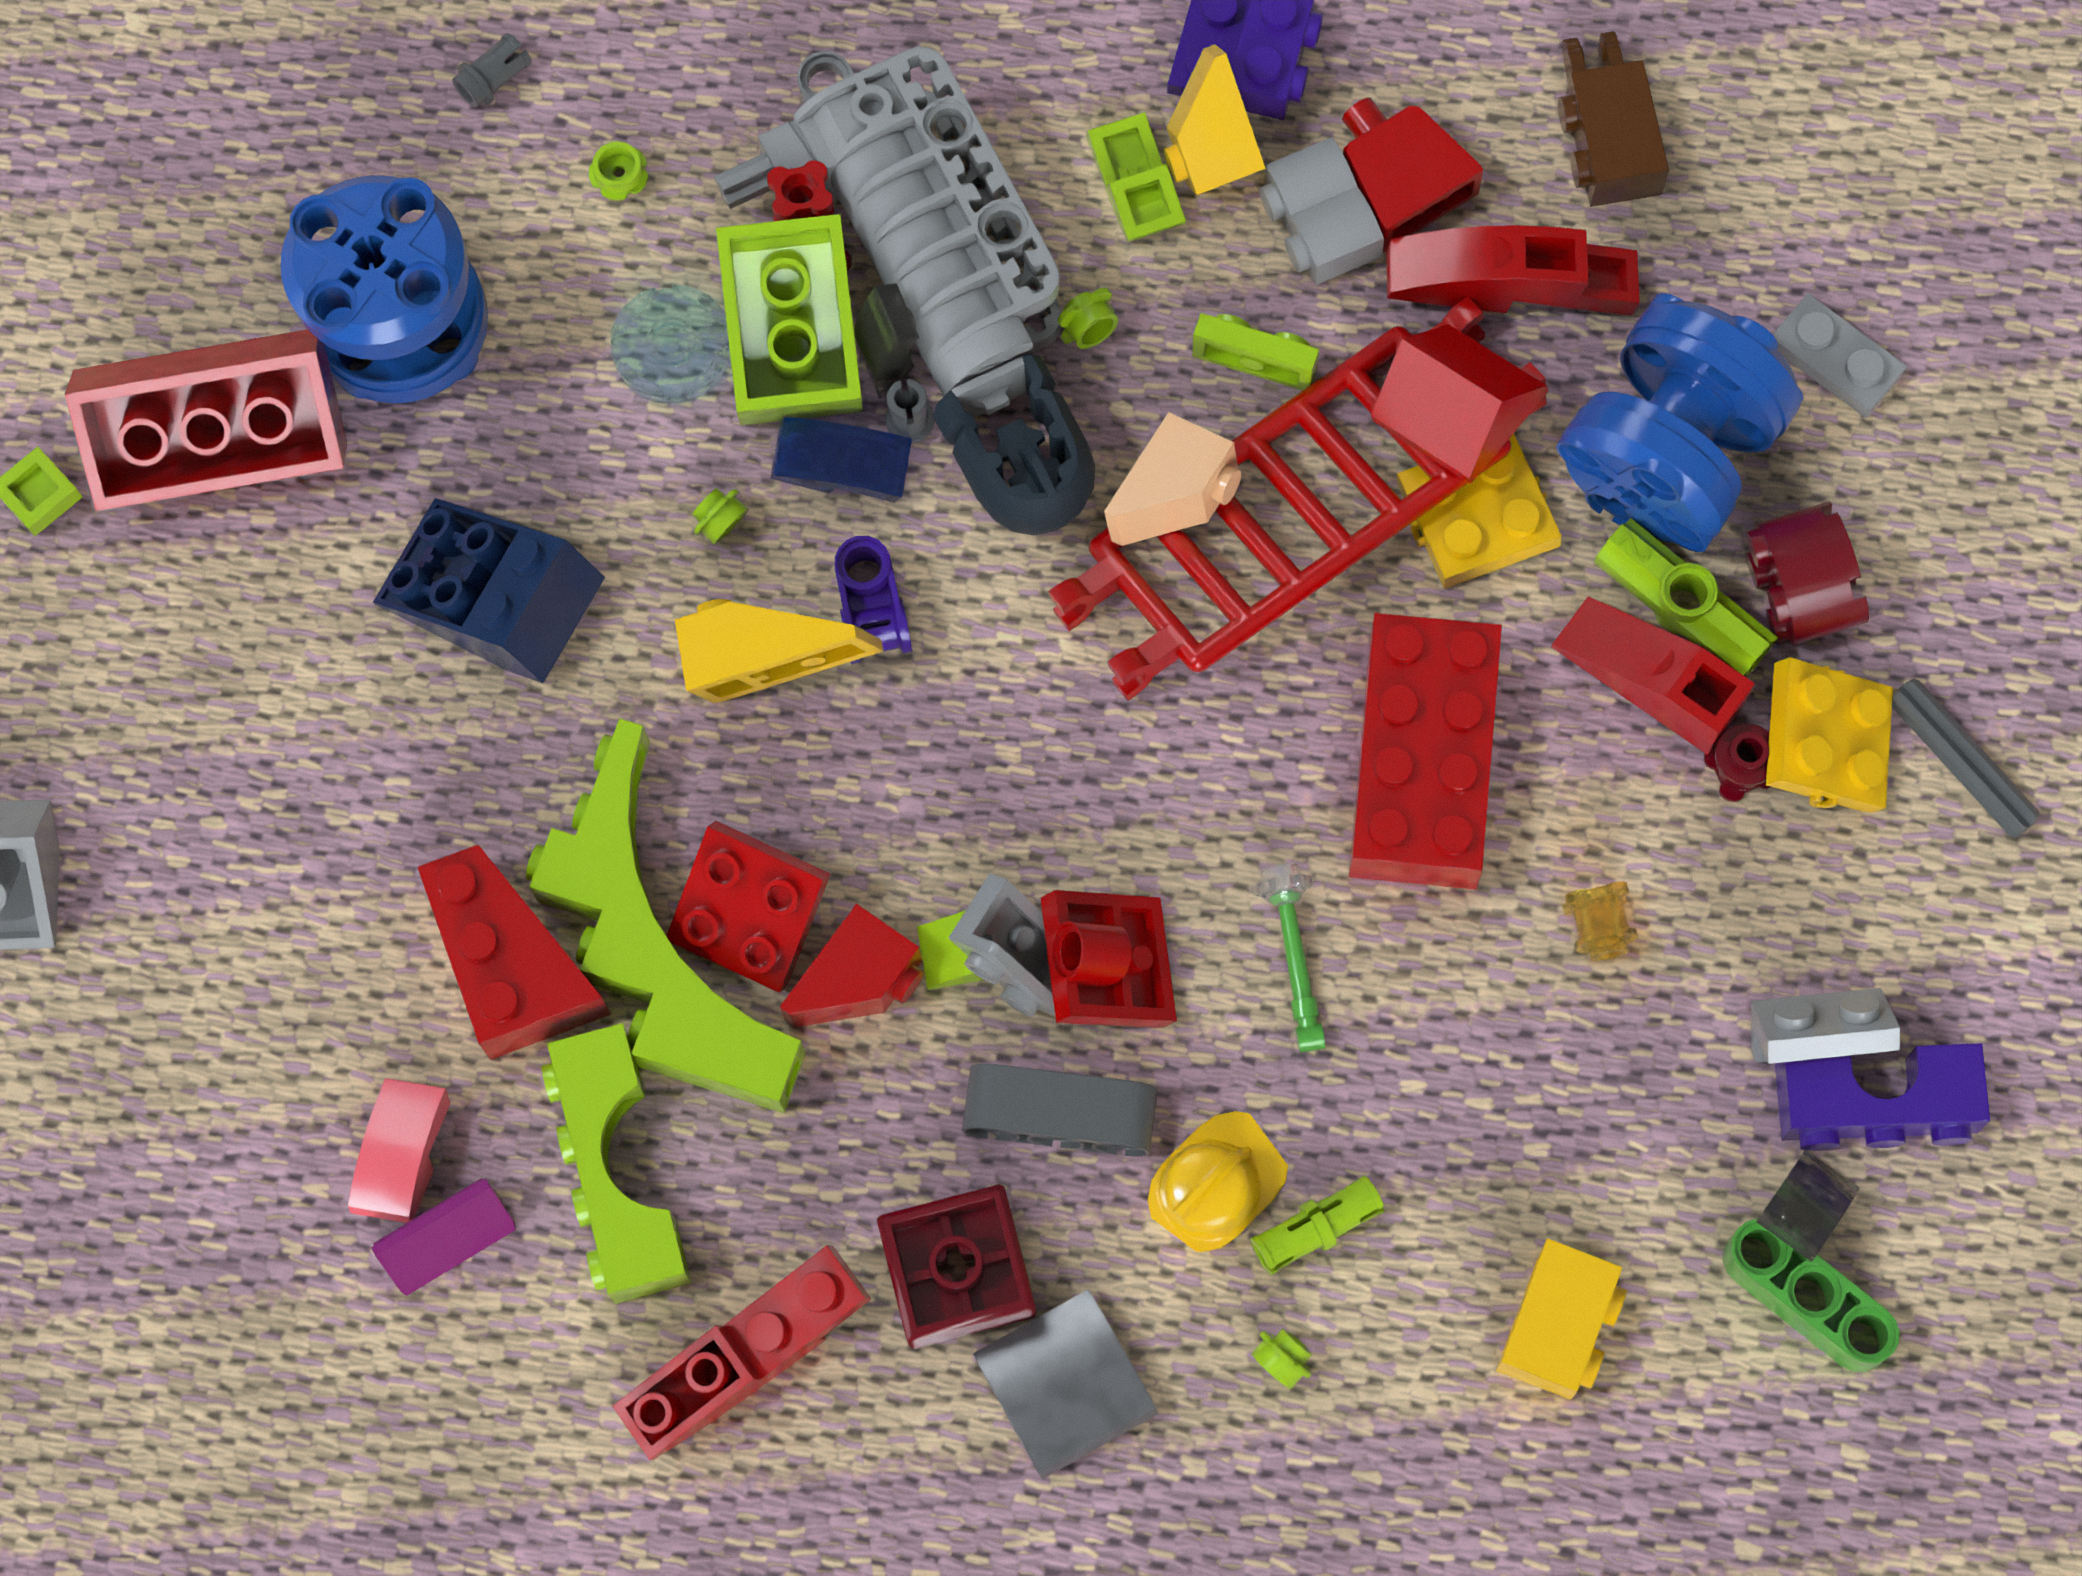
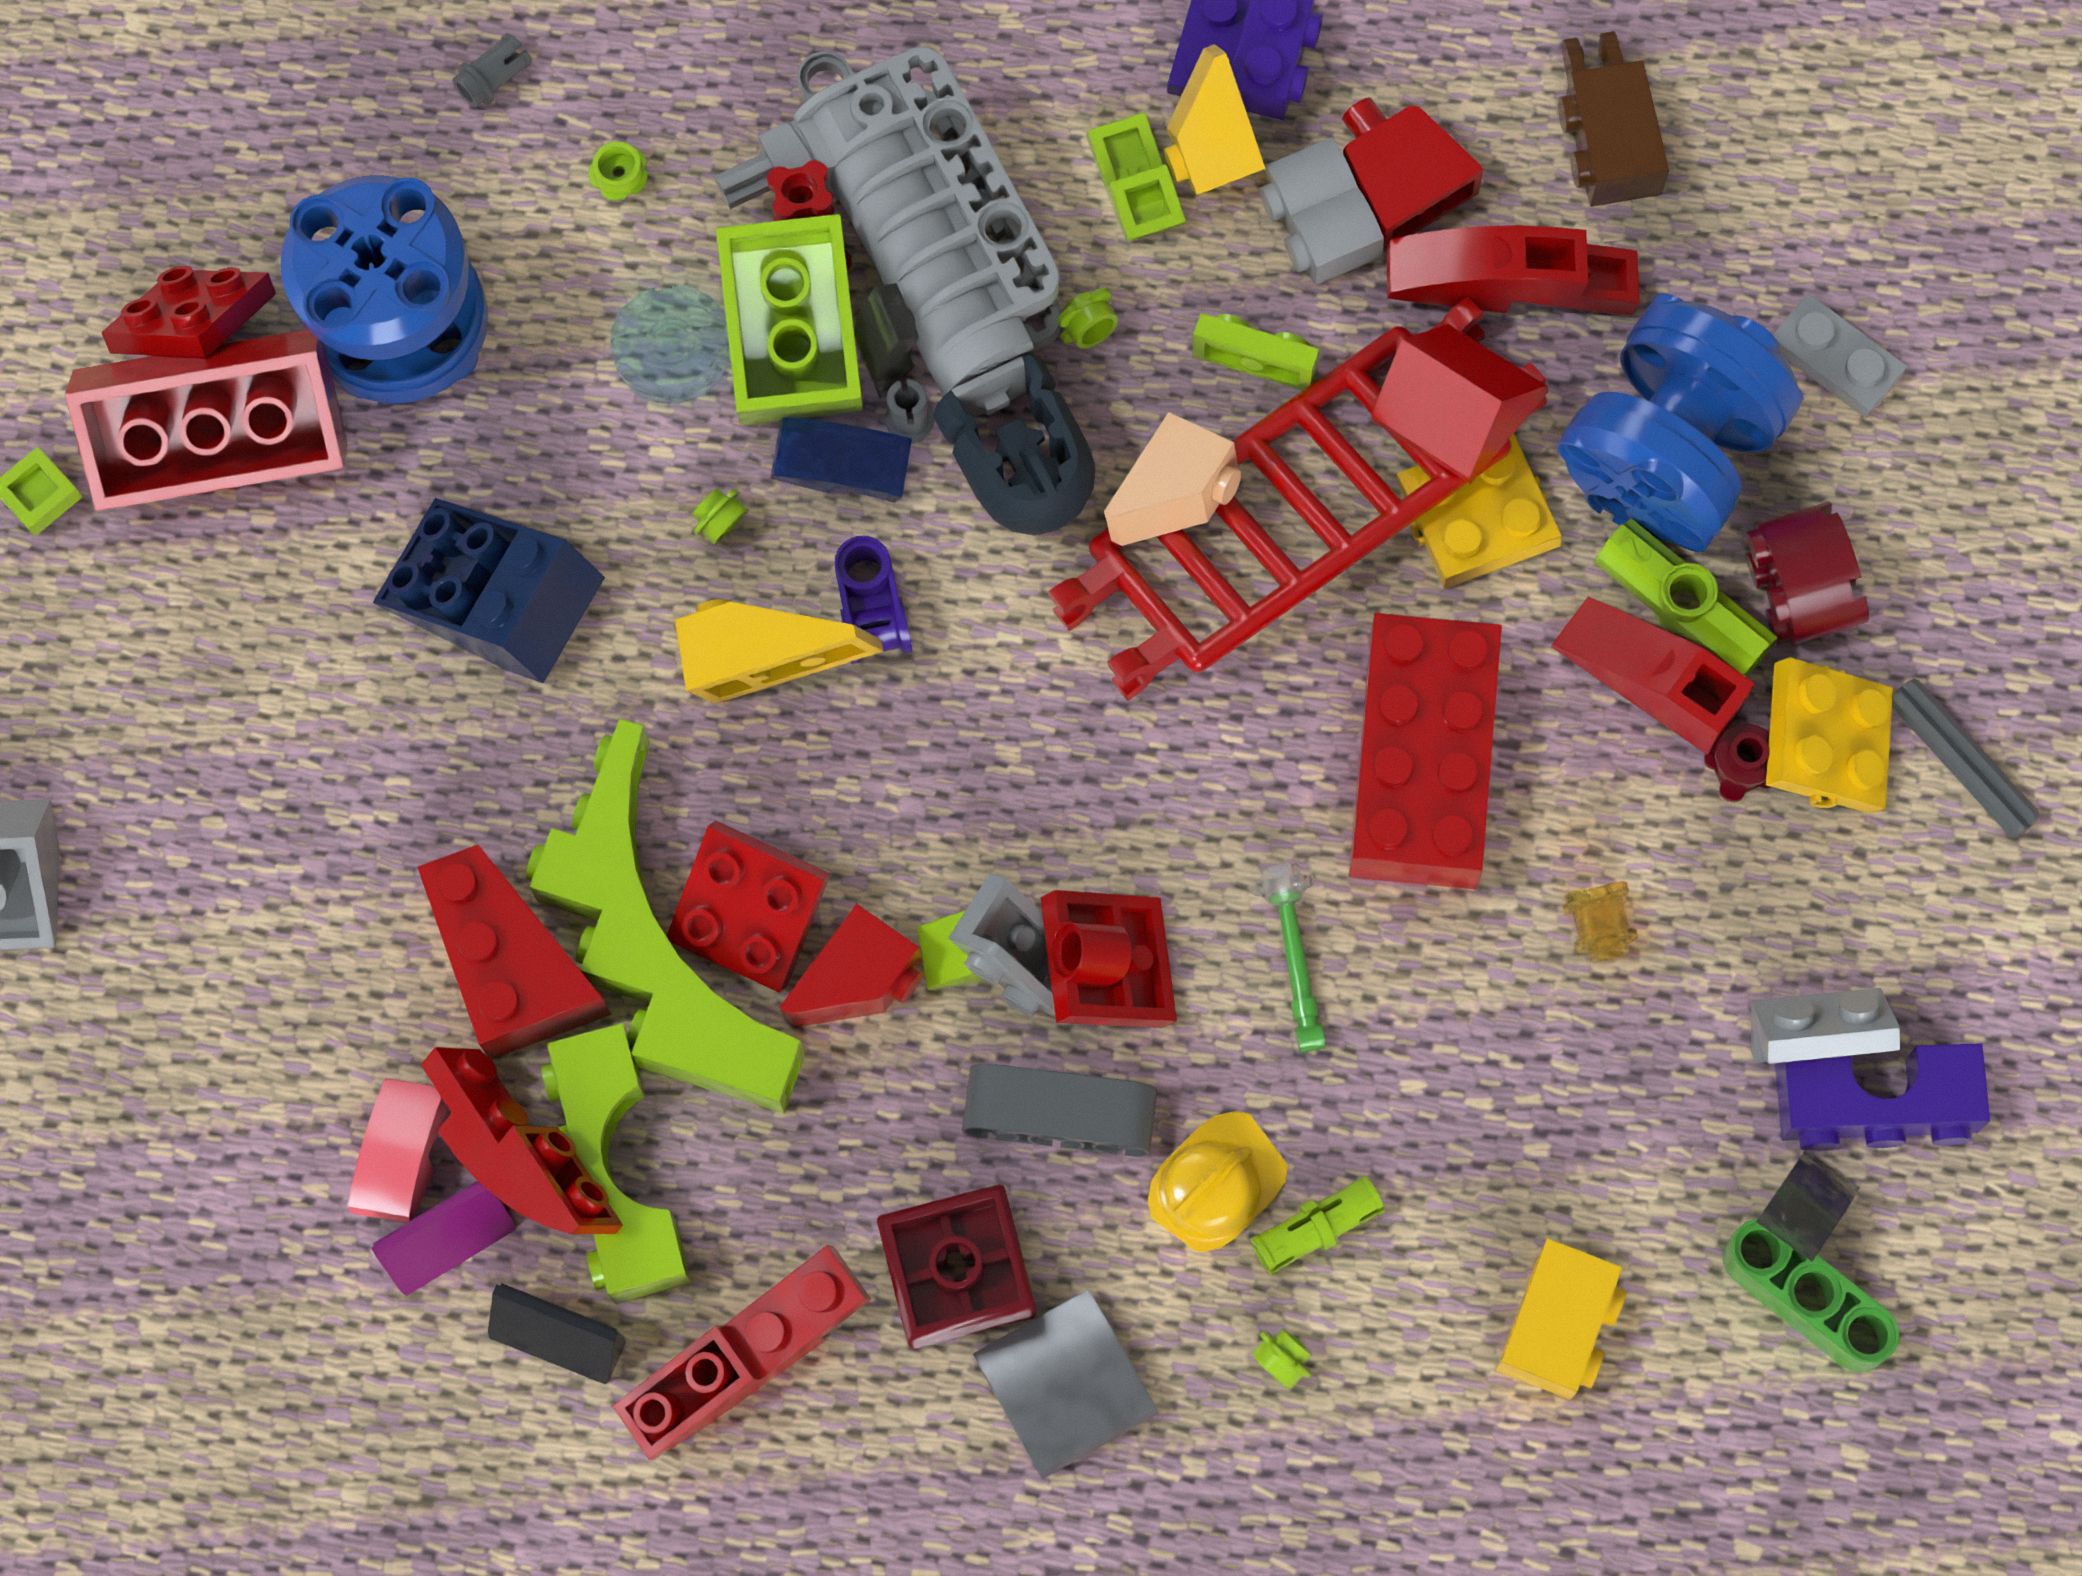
none -> red plate [101,266,276,358]
none -> red slope [421,1047,623,1235]
none -> black slope [488,1283,626,1384]

